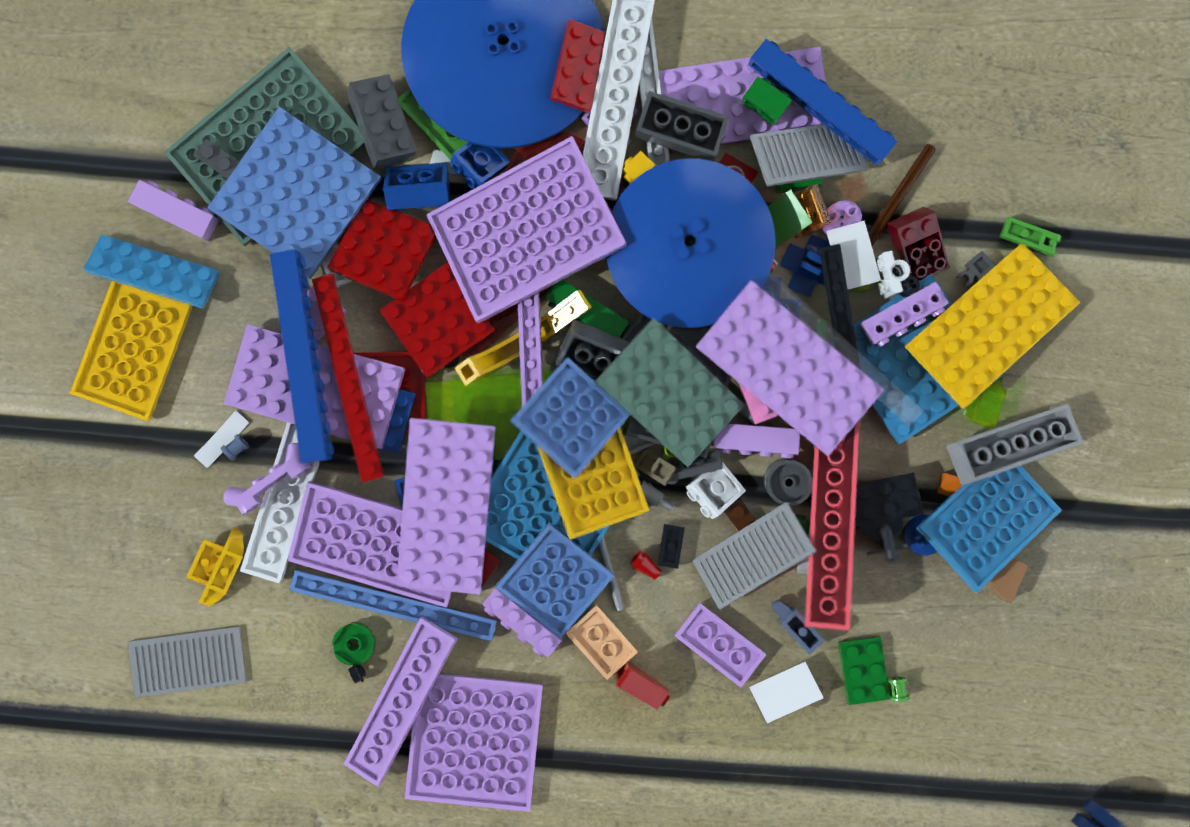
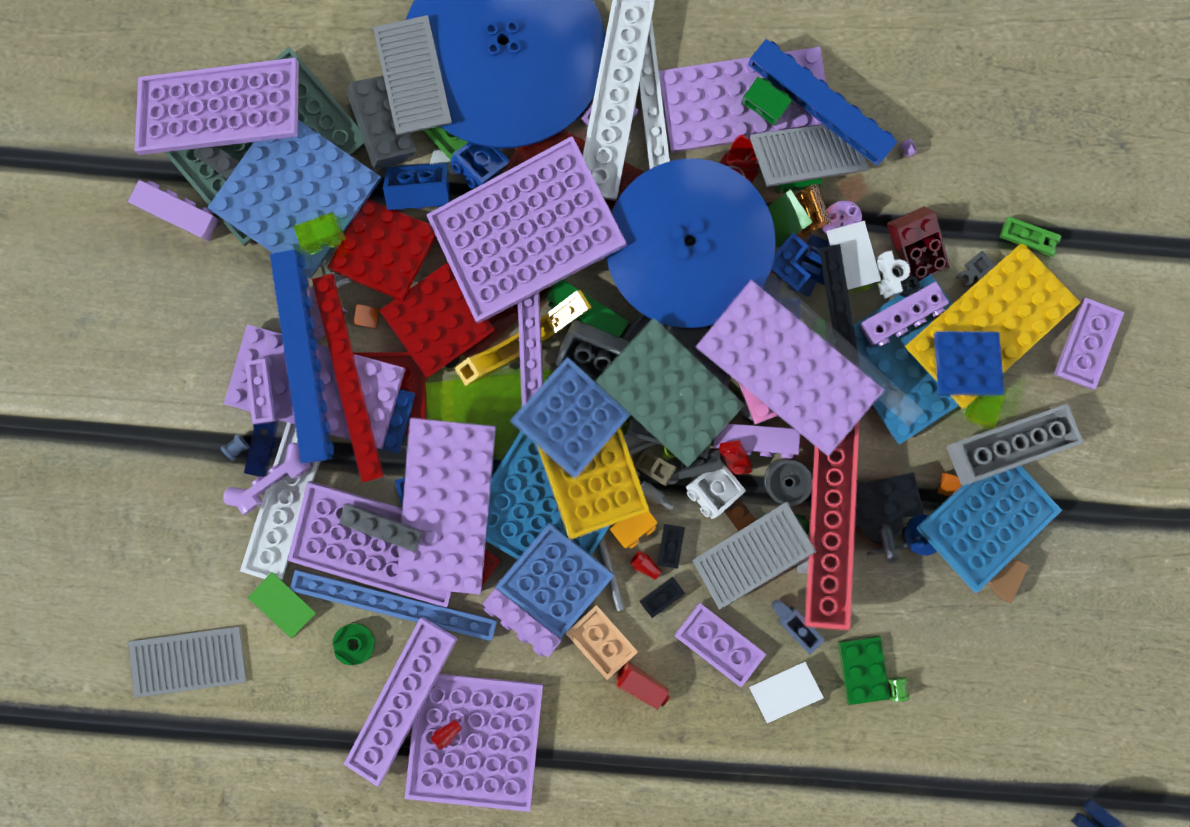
yellow plate [70,281,193,421] -> none
dark azure plate [83,234,220,309] -> none
yellow plate [186,527,244,607] -> none
white sticker [194,410,249,468] -> none
black plate [348,664,366,683] -> none
red plate [550,19,606,113] -> none
yellow brick [623,151,656,184] -> none
dark grey brick [635,91,729,162] -> none
reddish brown axle [868,144,936,246] -> none
none -> lavender plate [134,58,299,155]
none -> clear blue plate [244,421,278,478]
none -> lavender plate [245,358,276,424]
none -> bright green sticker [247,572,316,638]
none -> clear neon green brick [293,212,346,255]
none -> dark grey plate [339,503,423,552]
none -> orange slope [353,304,380,329]
none -> light grey window [373,15,452,135]
none -> red cone [430,719,462,750]
none -> light orange brick [609,511,658,549]
none -> black plate [639,576,685,618]
none -> red plate [719,440,753,475]
none -> red hair [726,134,760,171]
none -> blue plate [771,233,811,292]
none -> lavender hinge [900,138,917,157]
none -> blue plate [934,331,1005,396]
none -> lavender plate [1054,297,1124,390]

